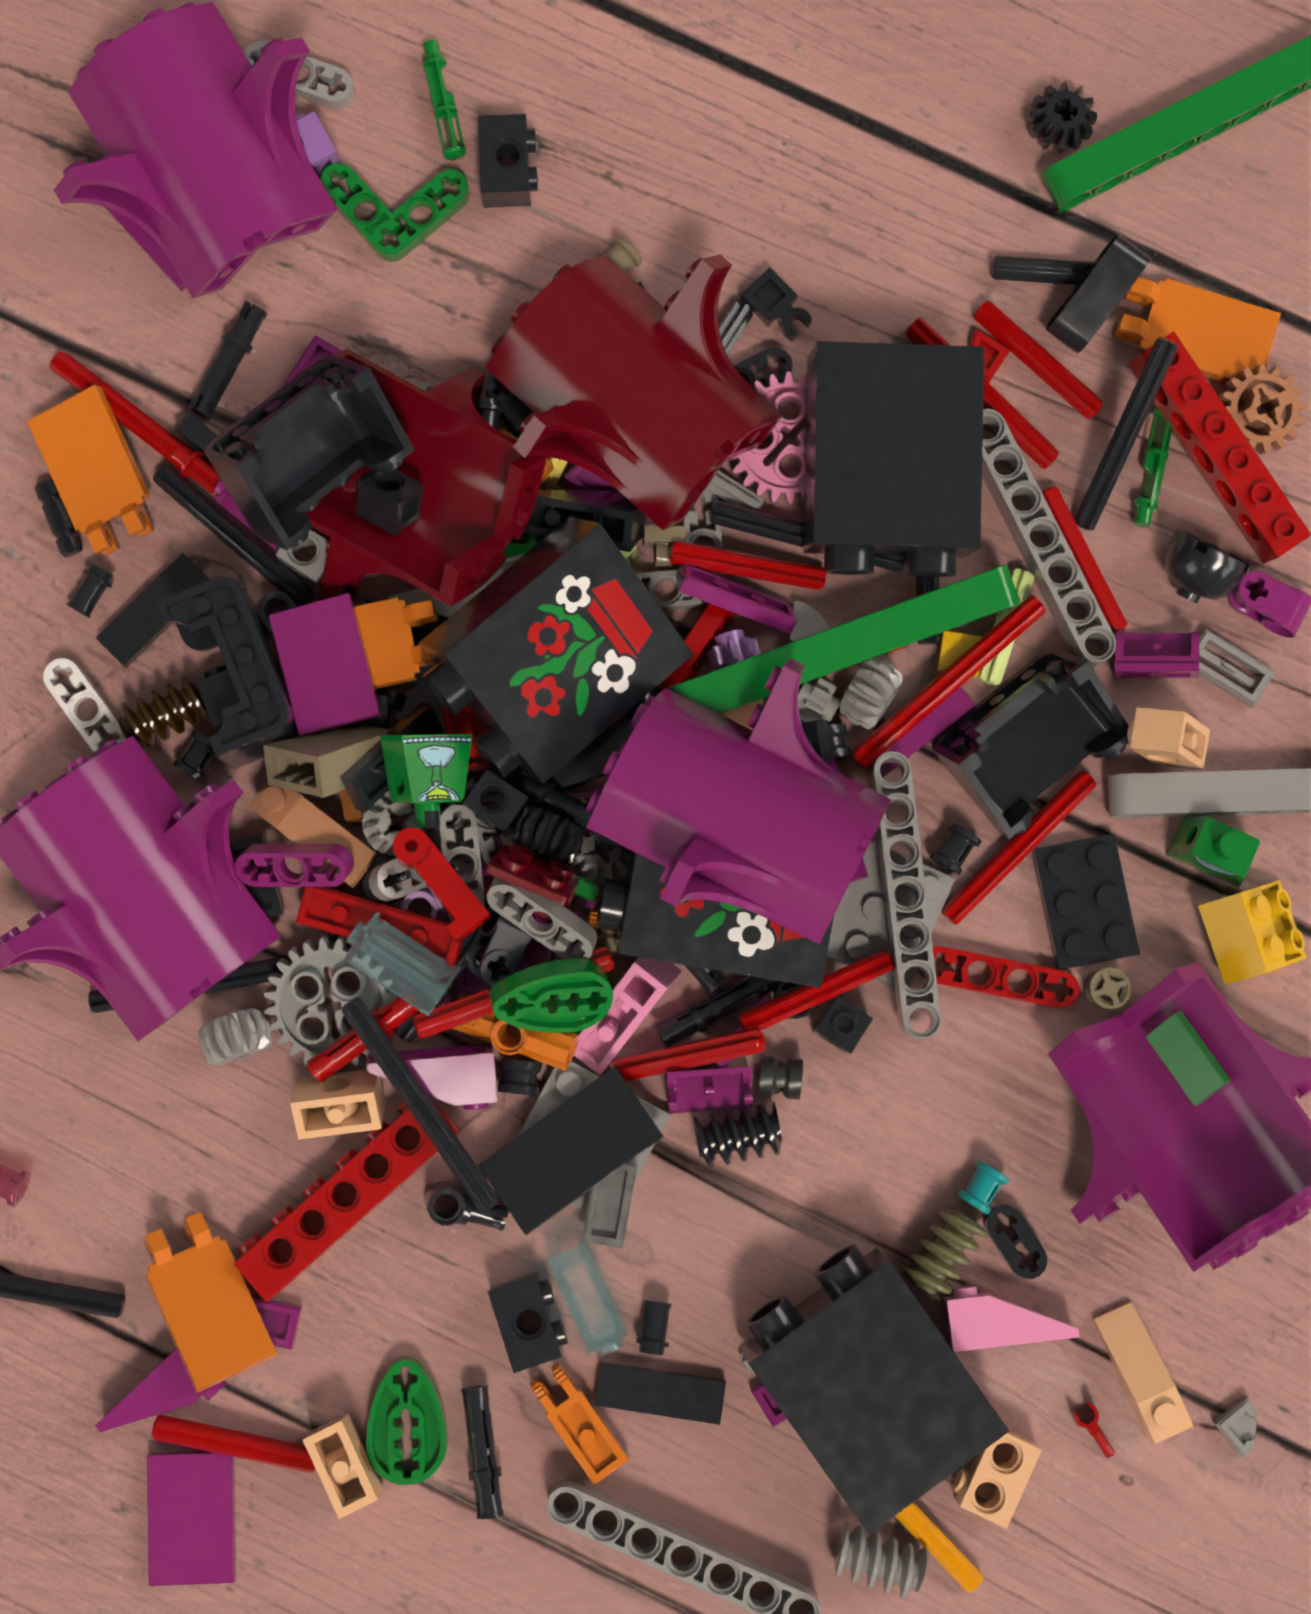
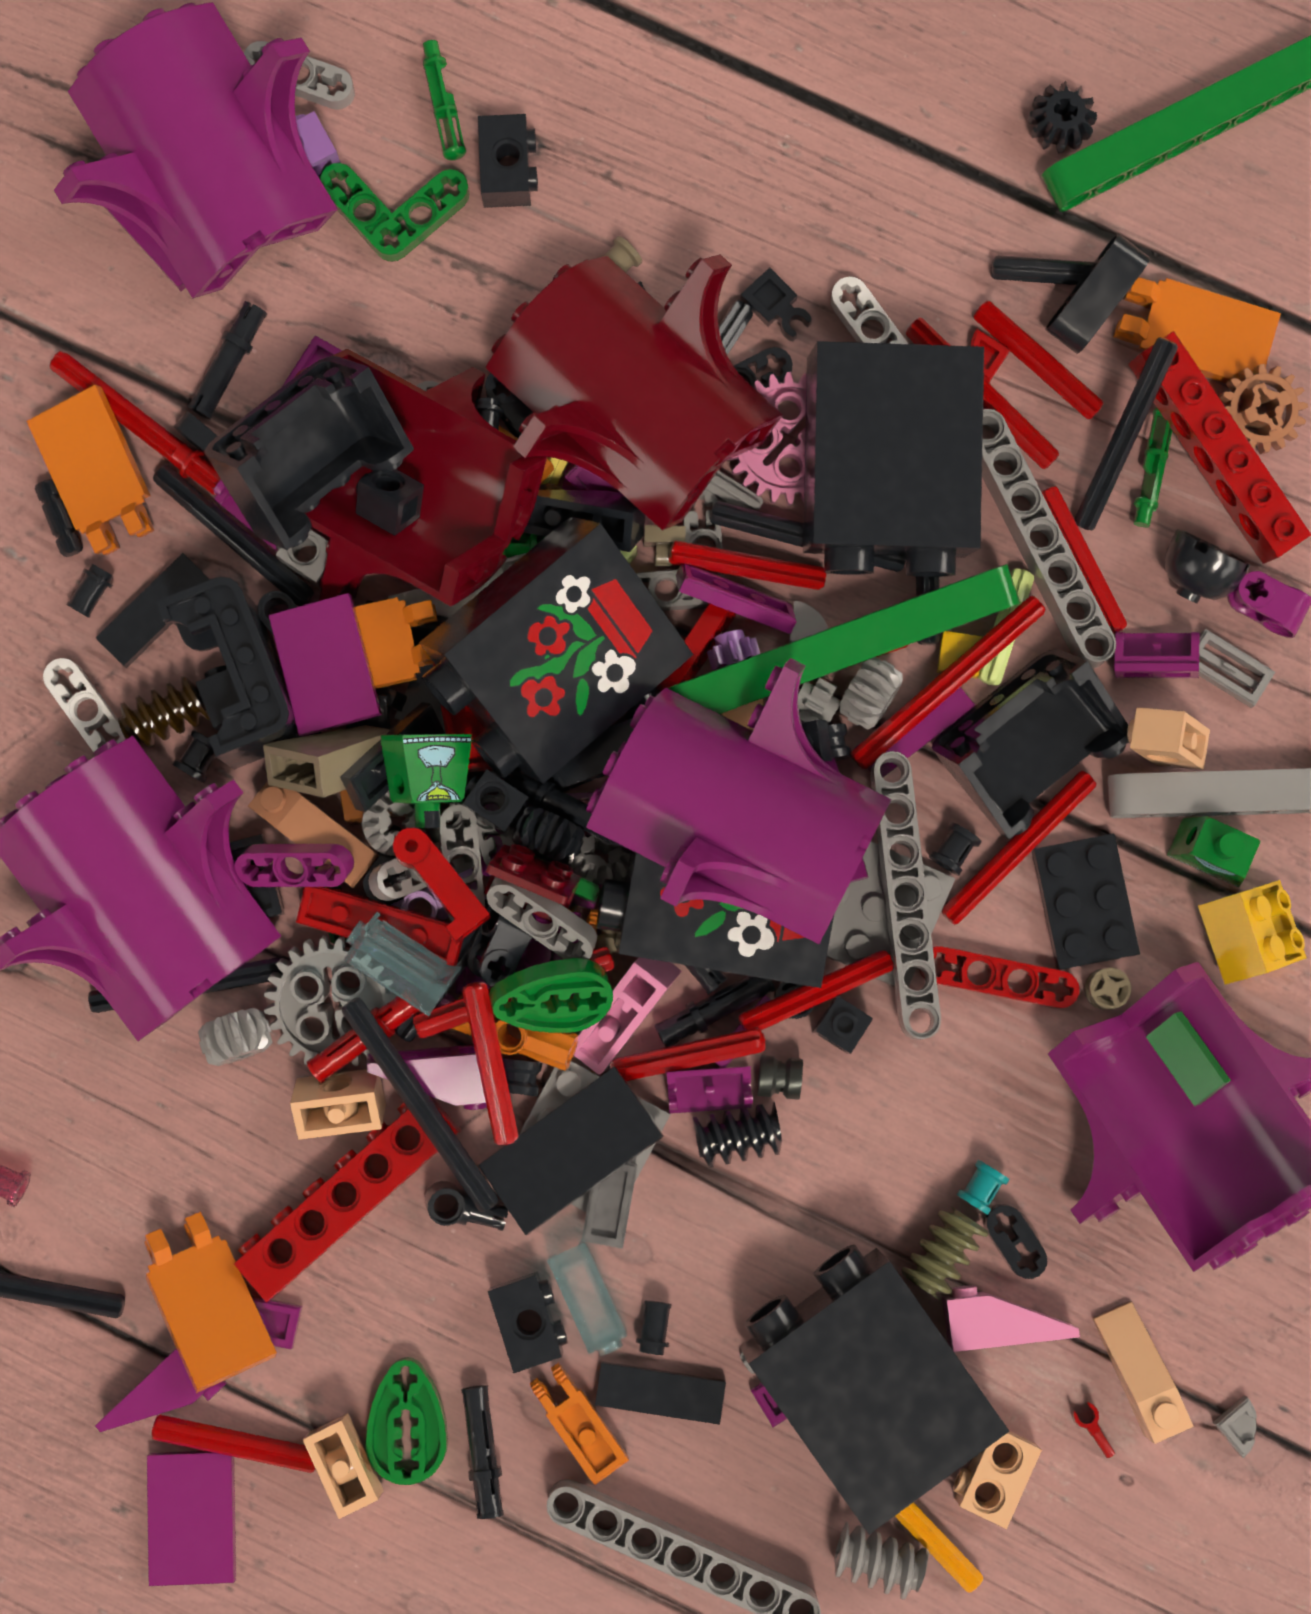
none -> red axle [462,982,518,1145]
none -> white beam [831,277,908,344]

